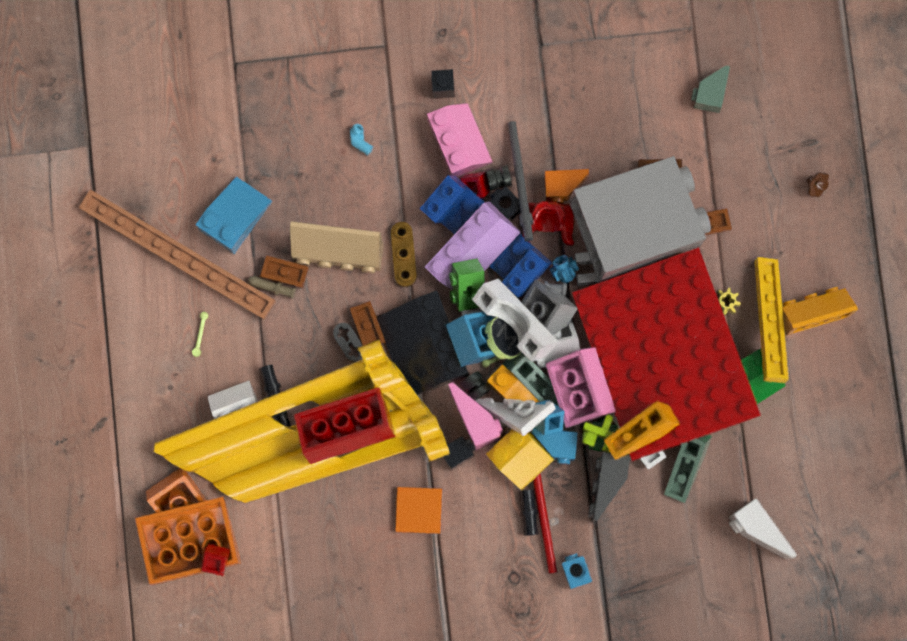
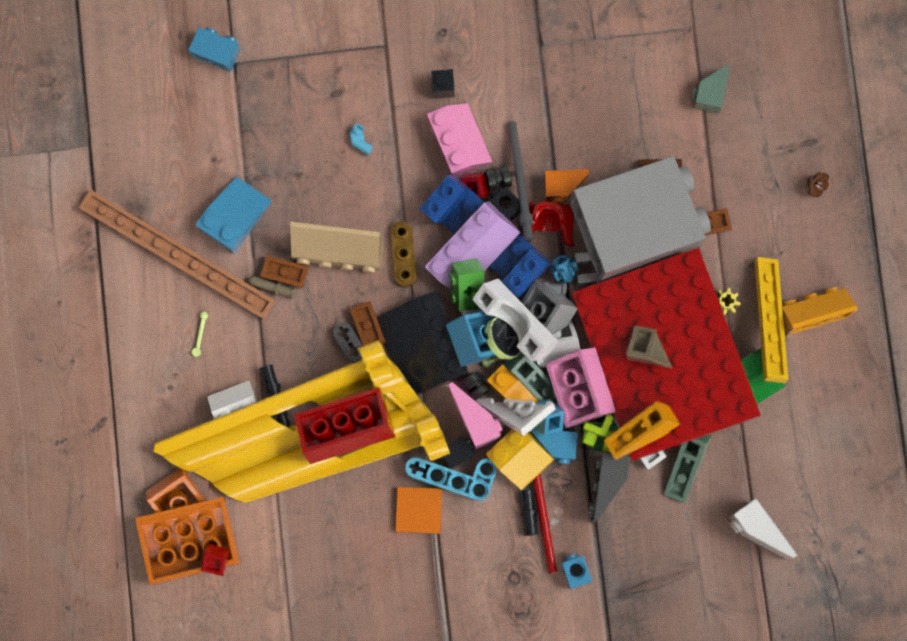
none -> dark azure brick [188,27,241,72]
none -> medium azure beam [405,458,497,502]
none -> dark tan slope [627,326,673,369]

